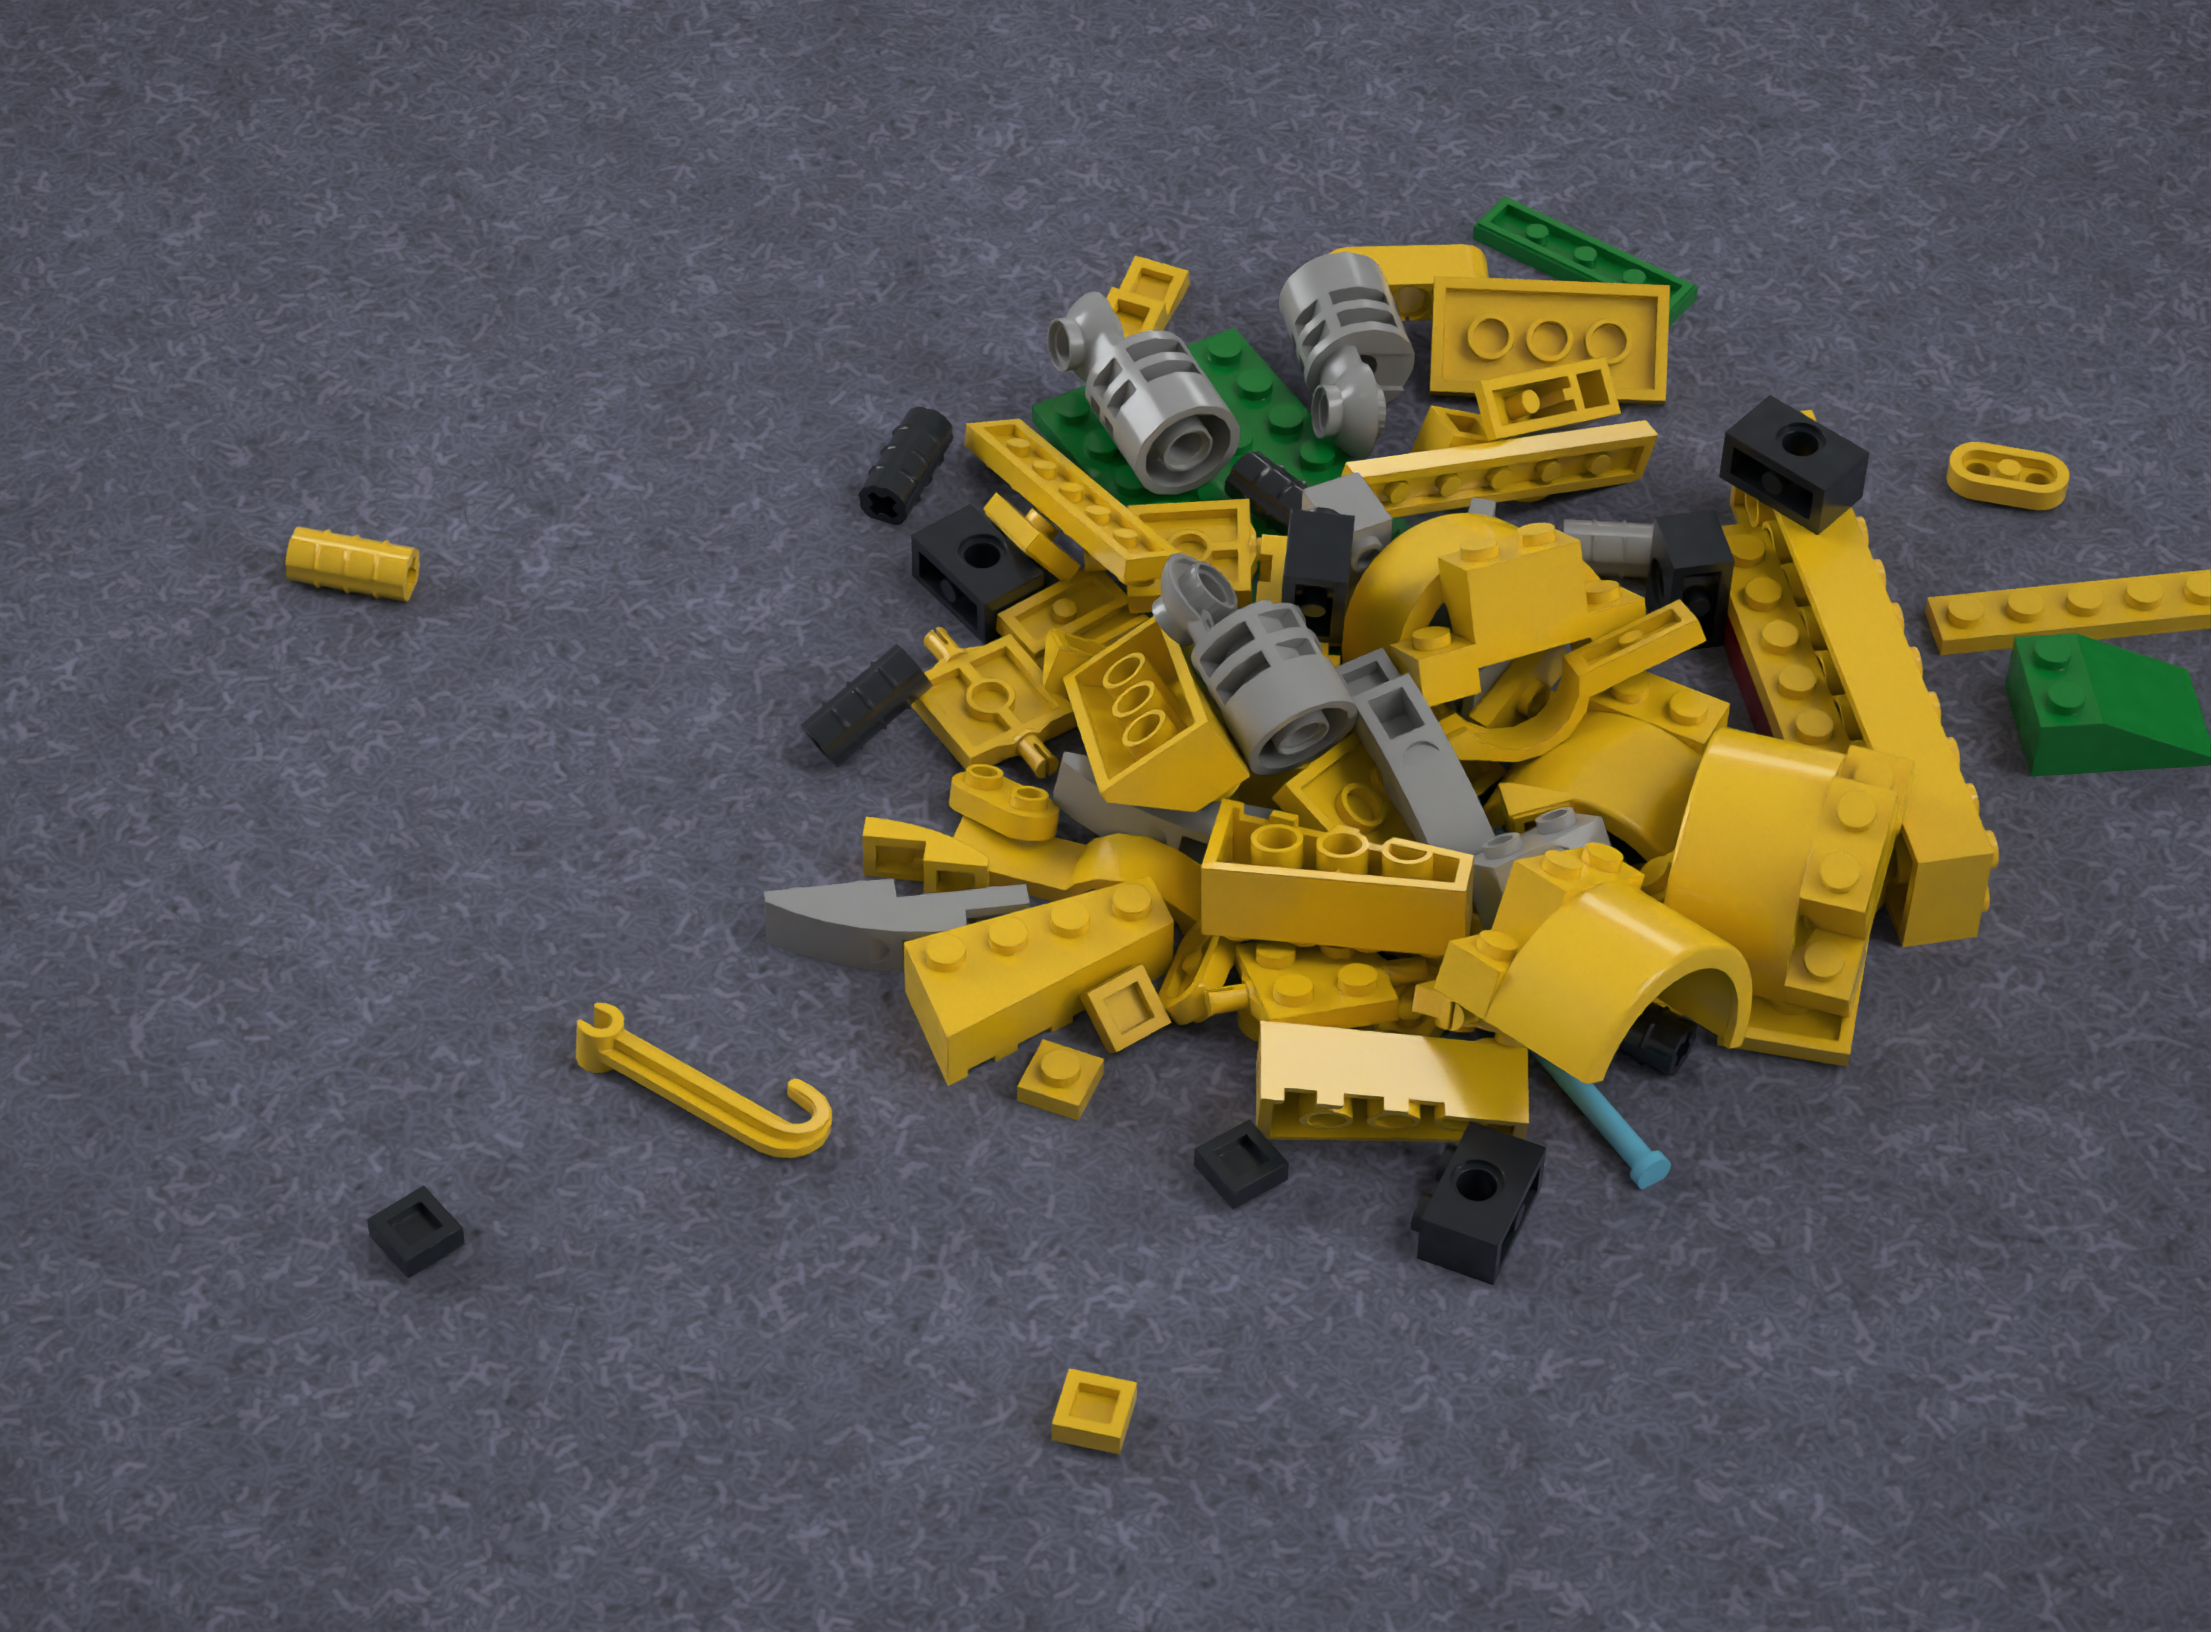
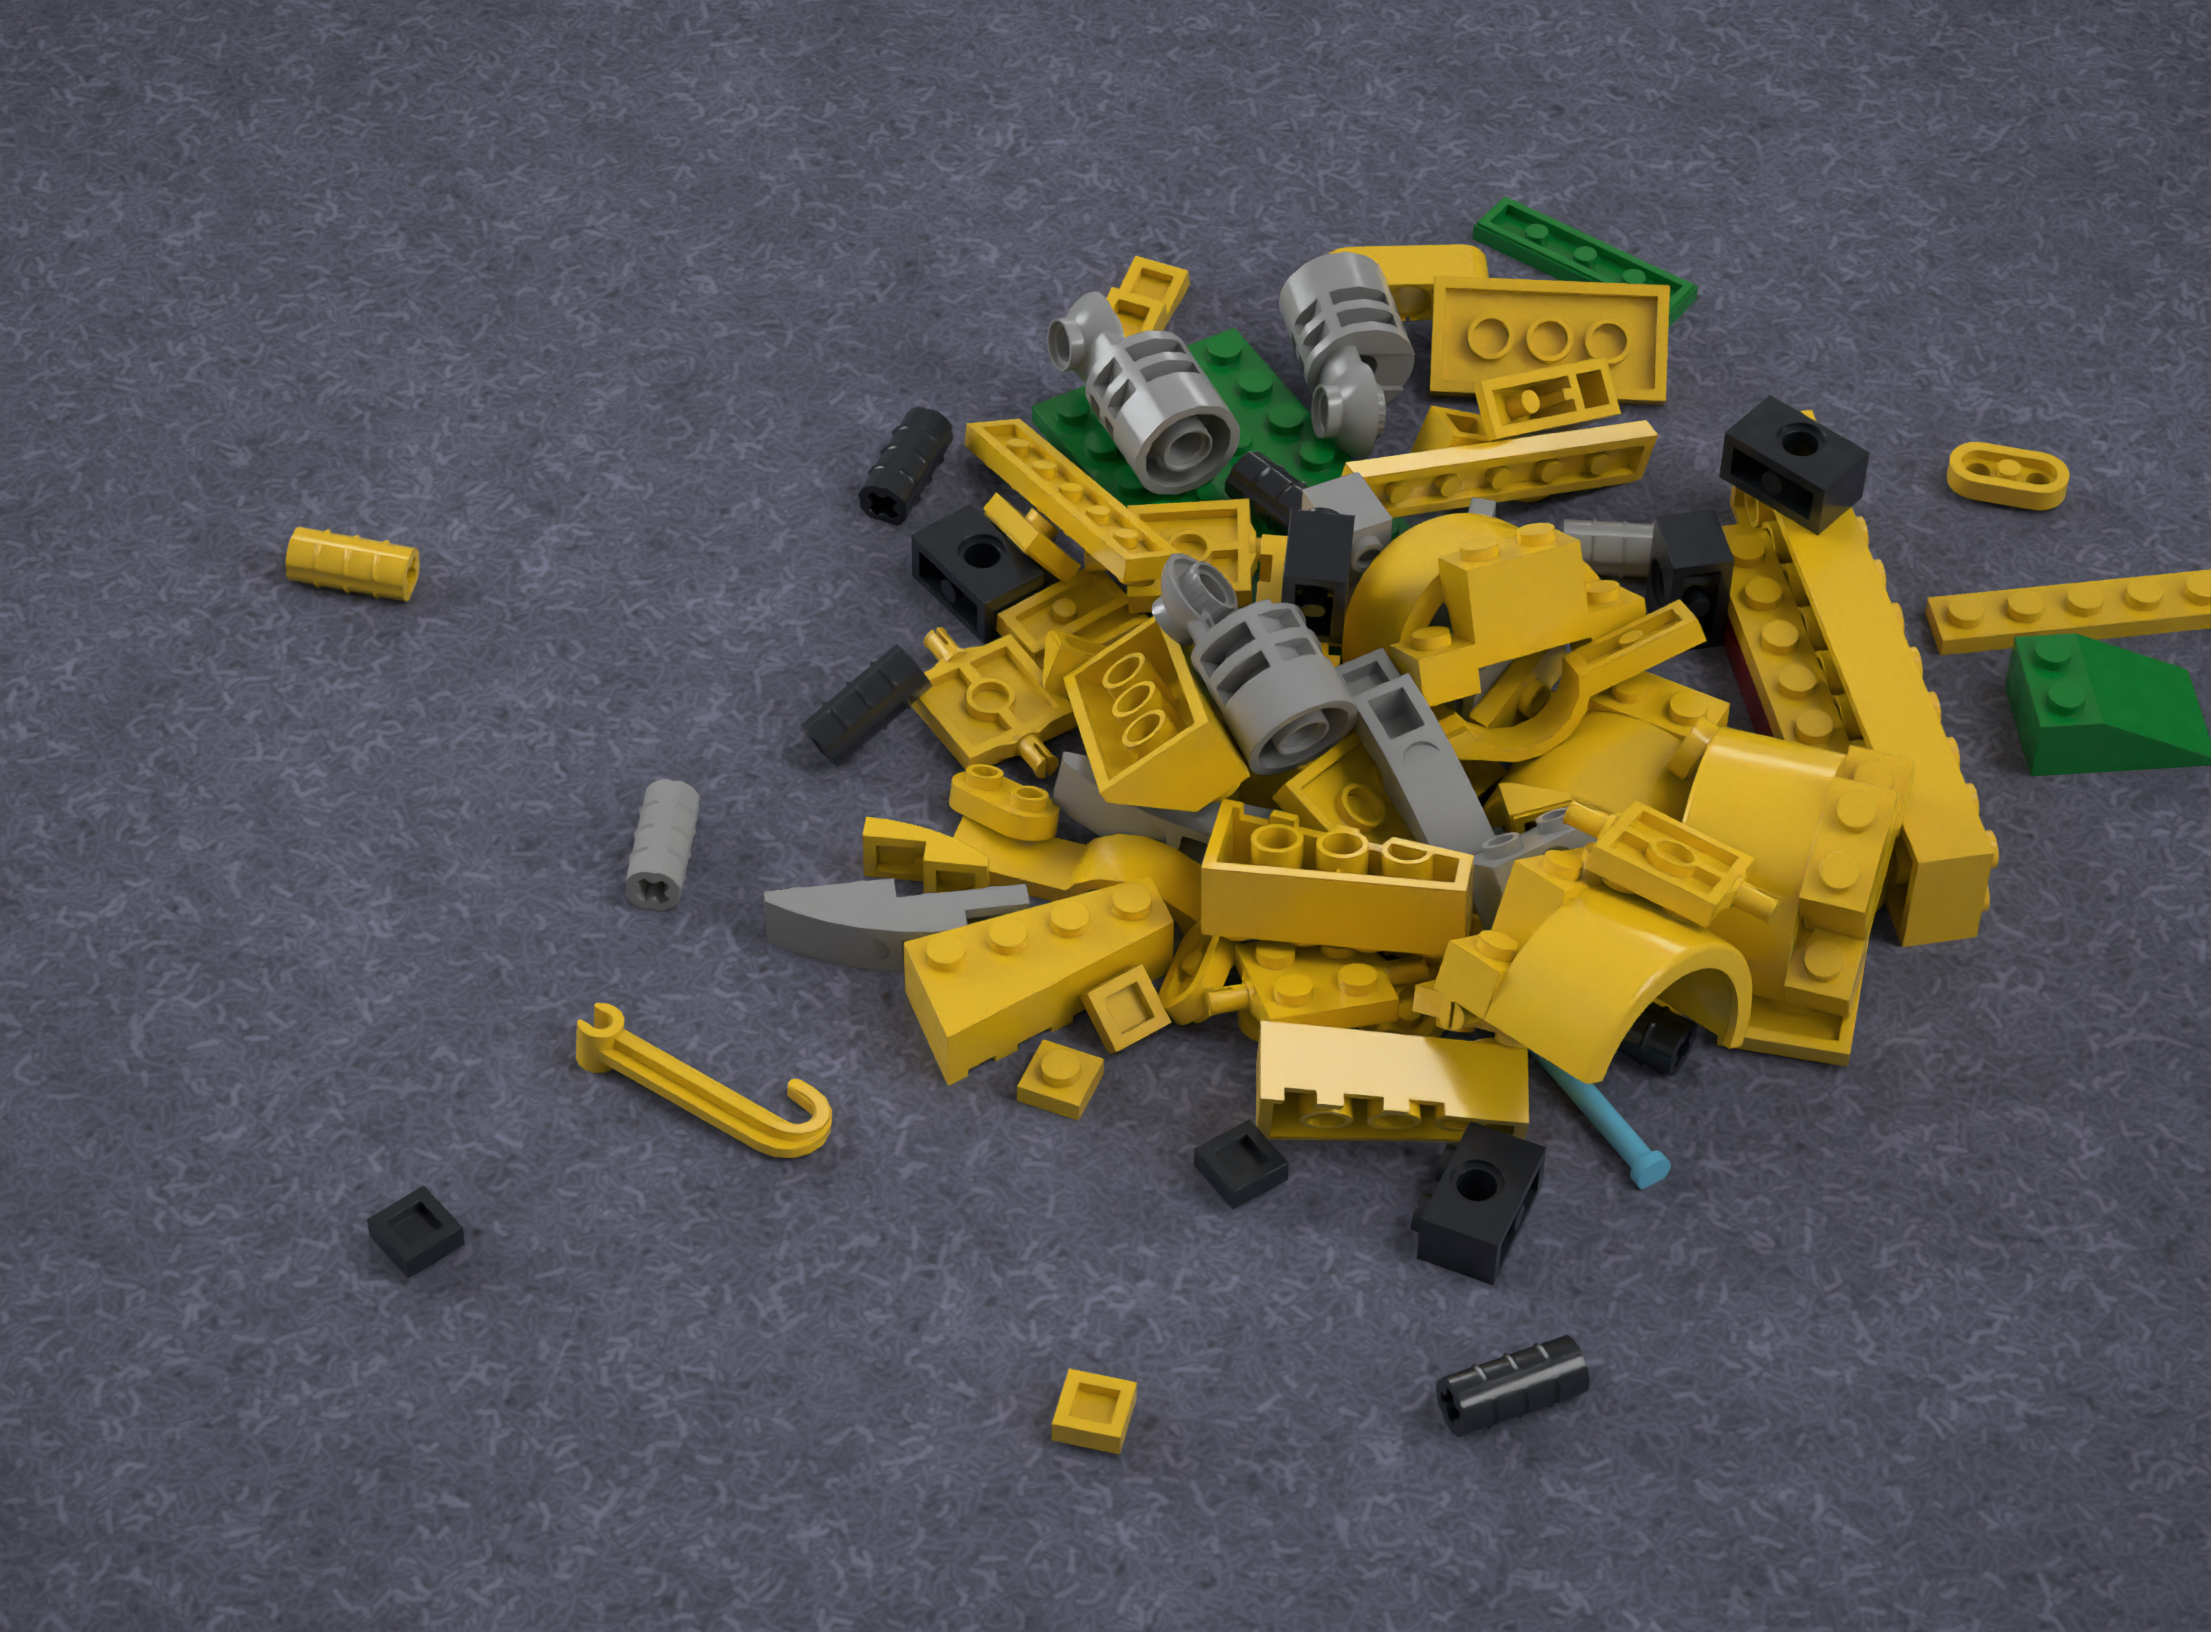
none -> light grey axle [625,779,700,911]
none -> black axle [1436,1335,1590,1437]
none -> yellow plate [1562,797,1782,928]
none -> yellow tile [1665,715,1720,781]

